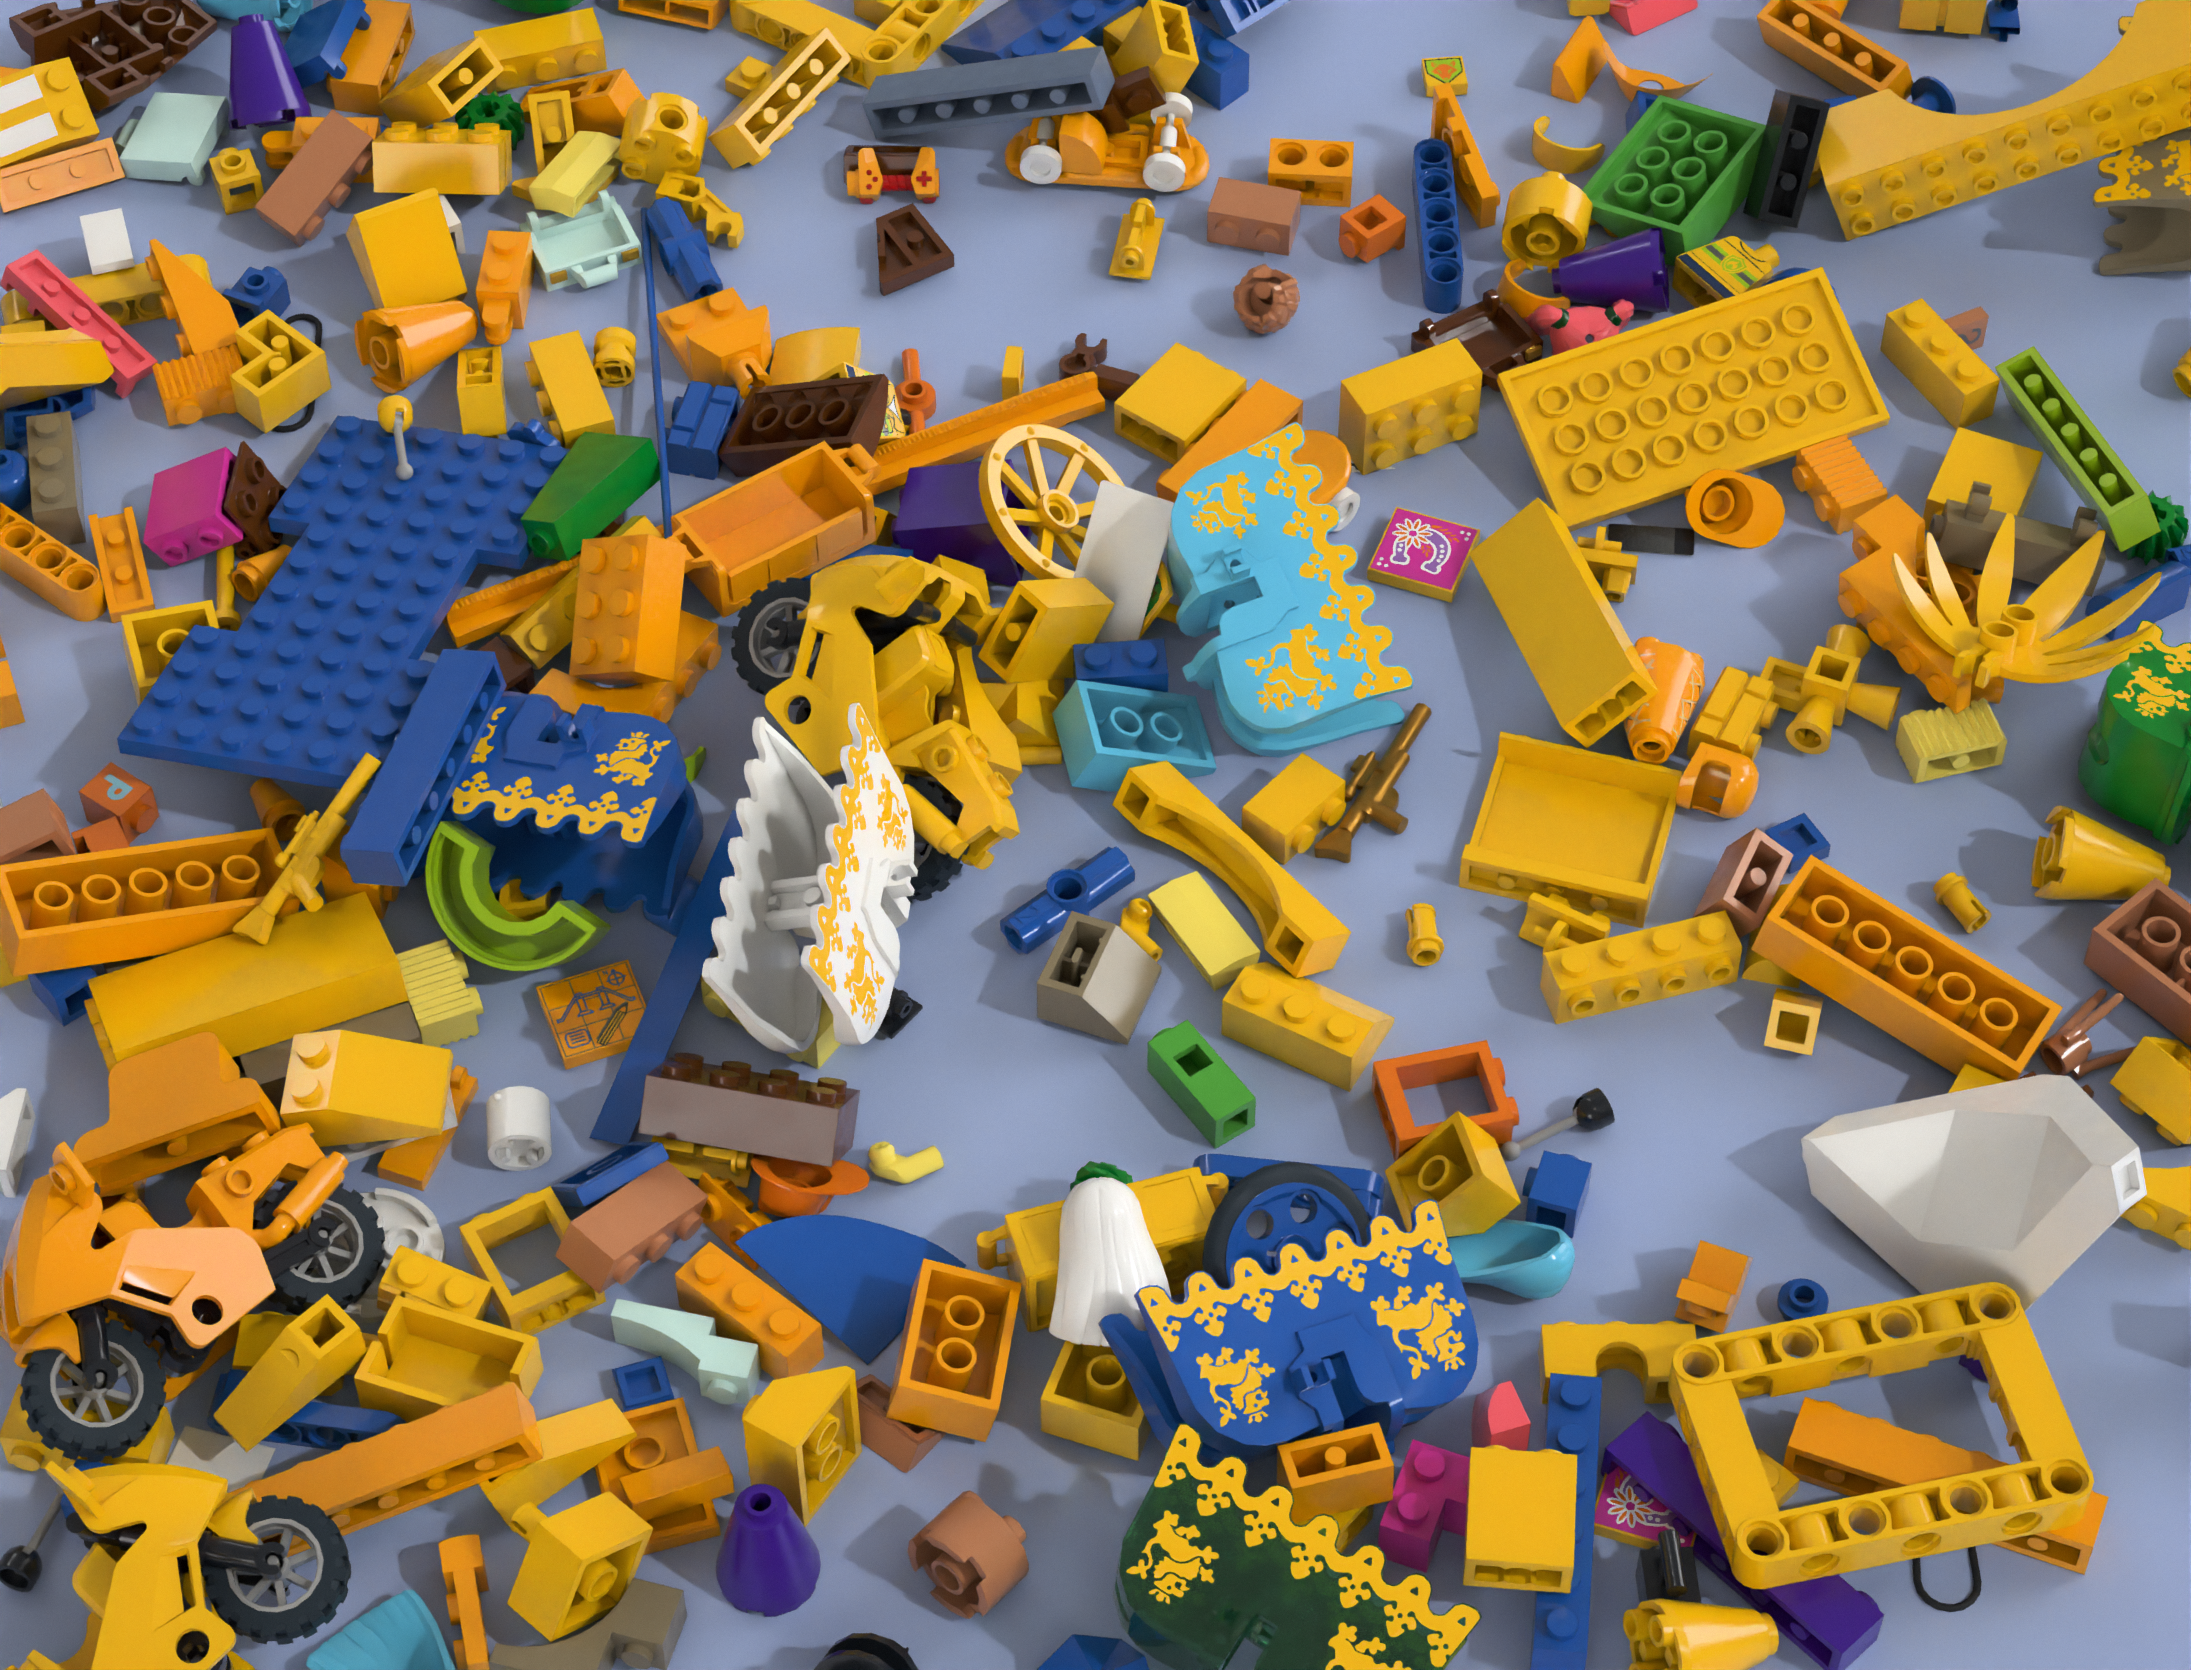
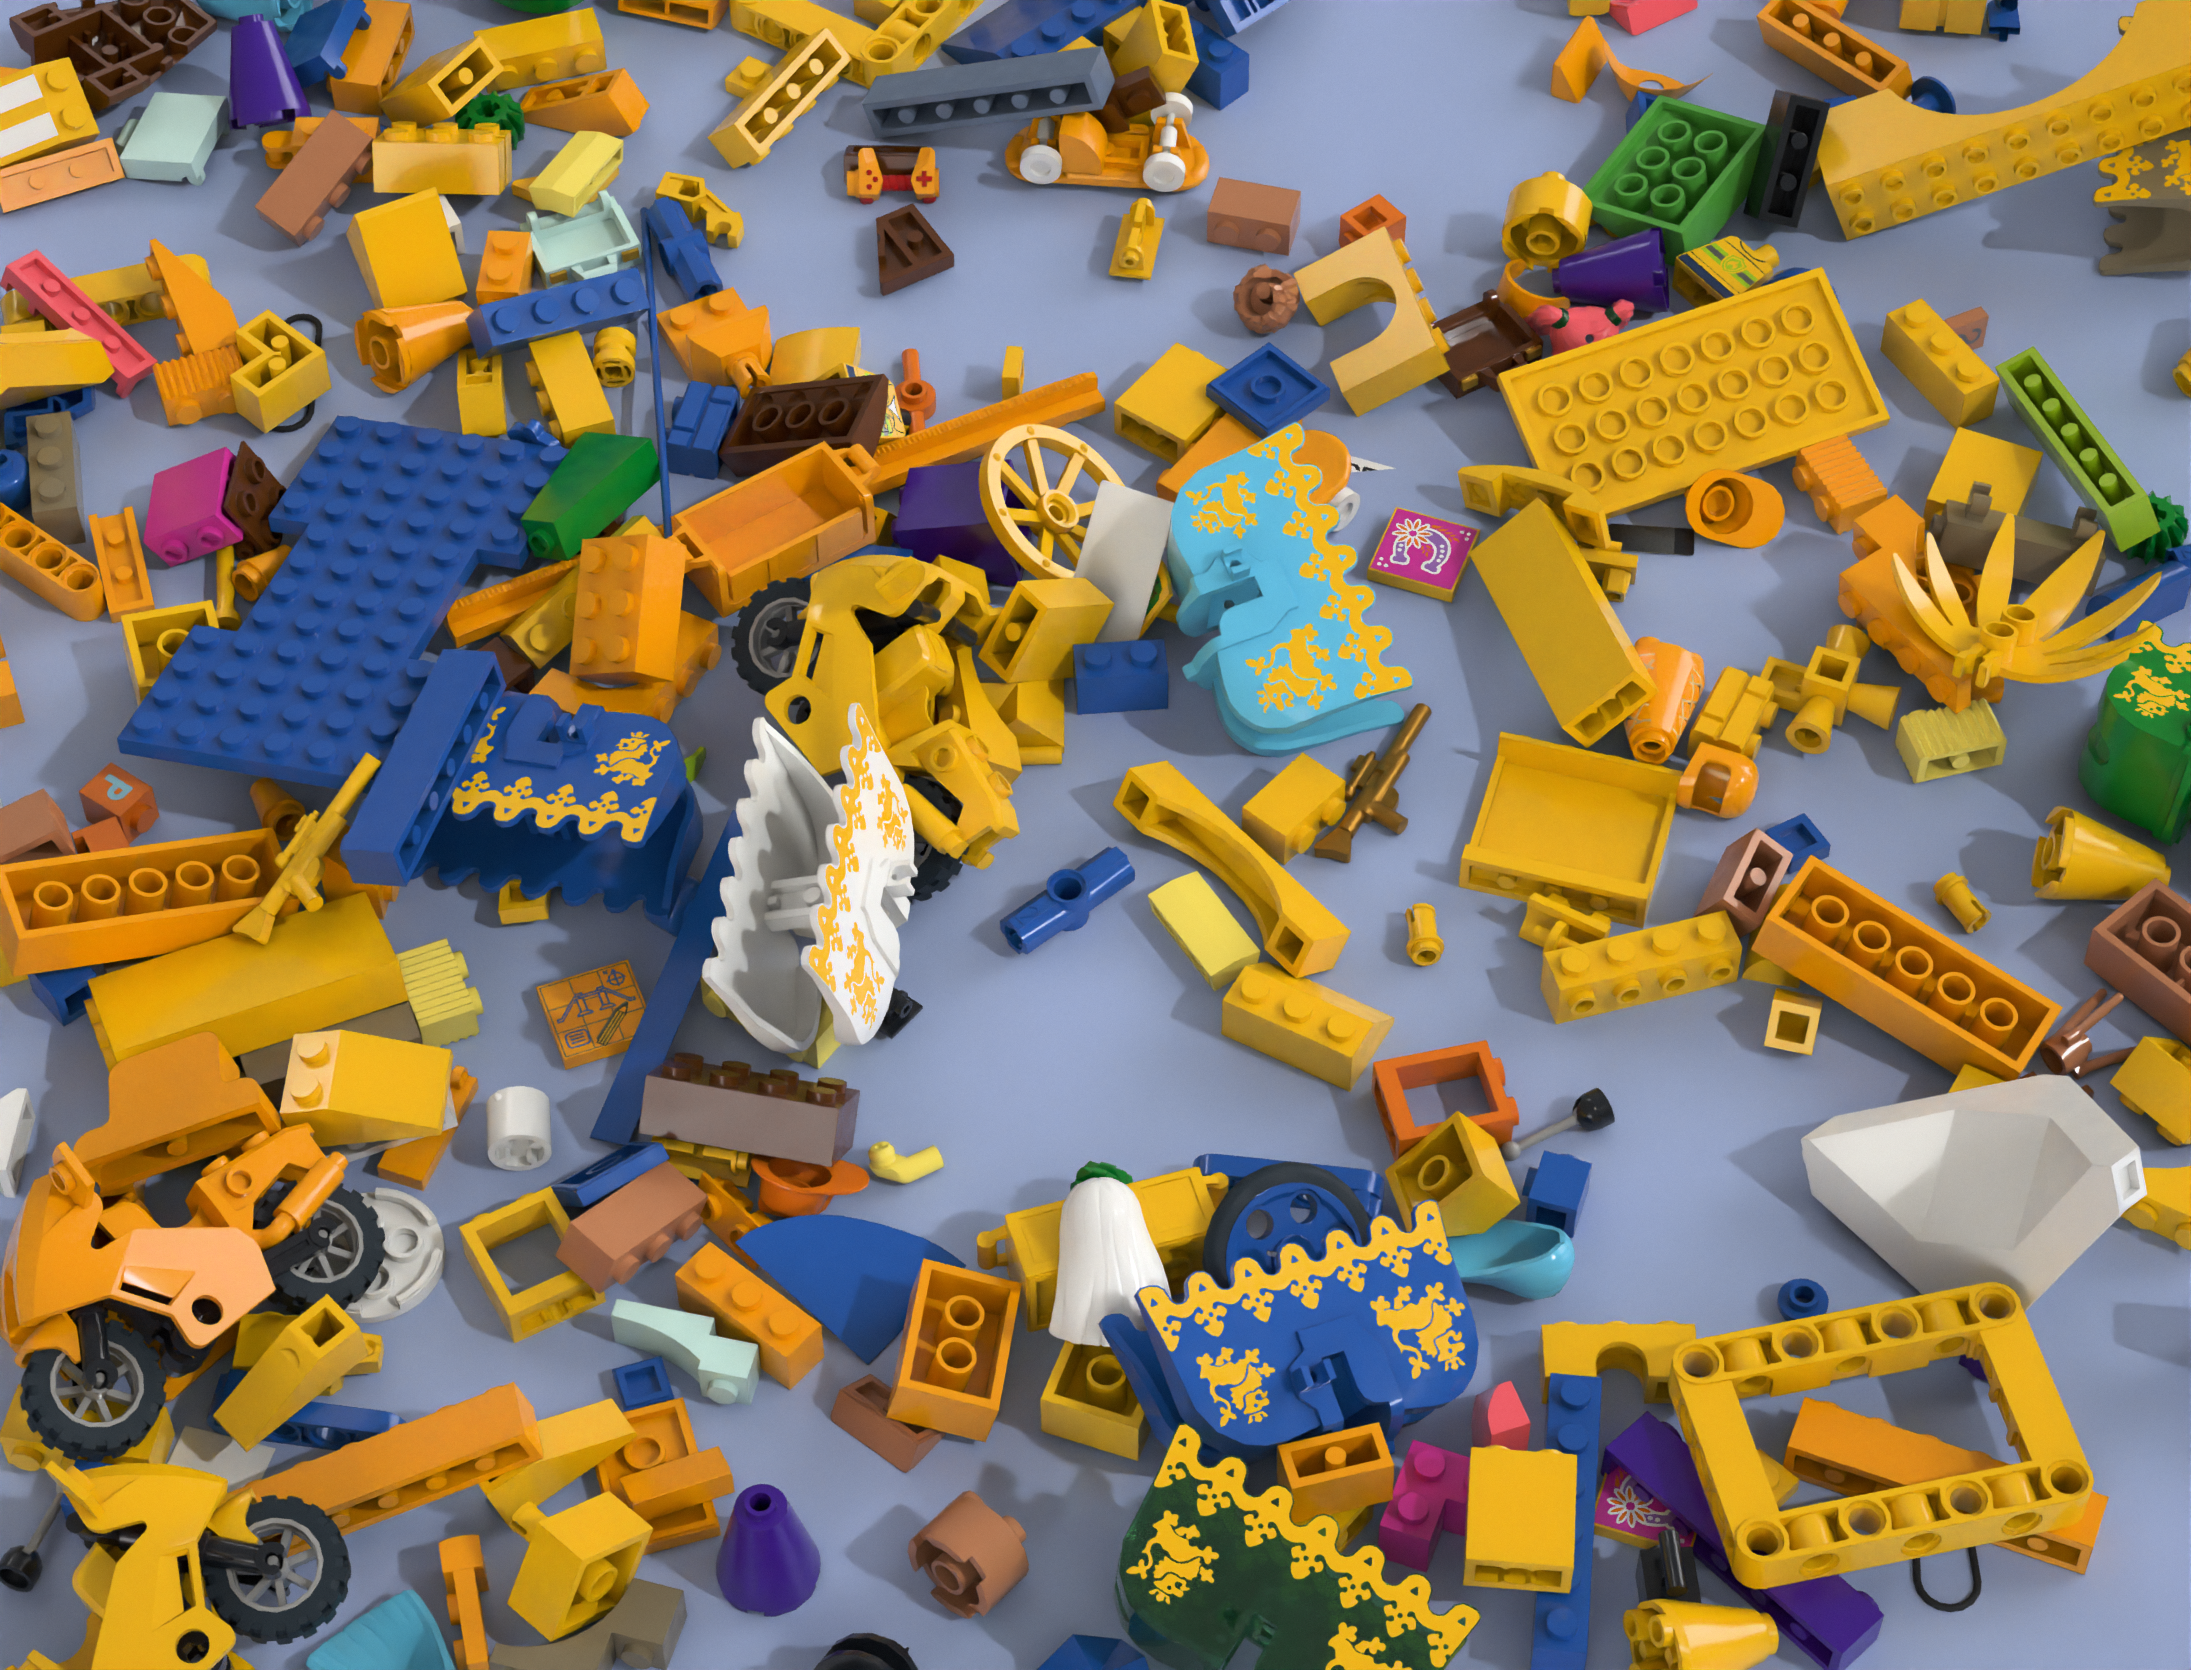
white slope [79,208,135,275] -> none
yellow brick [209,147,264,215] -> none
blue brick [222,266,291,328] -> none
yellow piece [354,1295,544,1423] -> none
hinge [377,395,413,480] -> none
yellow brick [377,1245,493,1321] -> none
lime brick [425,821,612,971] -> none
yellow slope [527,90,575,176] -> none
yellow brick [619,92,708,184] -> none
yellow slope [742,1366,862,1527] -> none
dark tan slope [1037,911,1162,1045] -> none
medium azure slope [1052,680,1217,792] -> none
reddish brown bar [1059,333,1140,401] -> none
yellow arm [1119,898,1163,962] -> none
bright green brick [1147,1019,1256,1149] -> none
light orange brick [1268,138,1354,207] -> none
yellow brick [1338,338,1483,475] -> none
blue beam [1412,138,1464,314] -> none
tile [1421,56,1468,97] -> none
light orange wing [1430,82,1500,229] -> none
yellow helmet [1531,116,1605,174] -> none
light orange brick [1674,1240,1753,1334] -> none
none -> blue brick [465,267,651,360]
none -> blue tile [1206,342,1330,440]
none -> yellow arch [1293,226,1450,417]
none -> yellow slope [1457,465,1611,549]

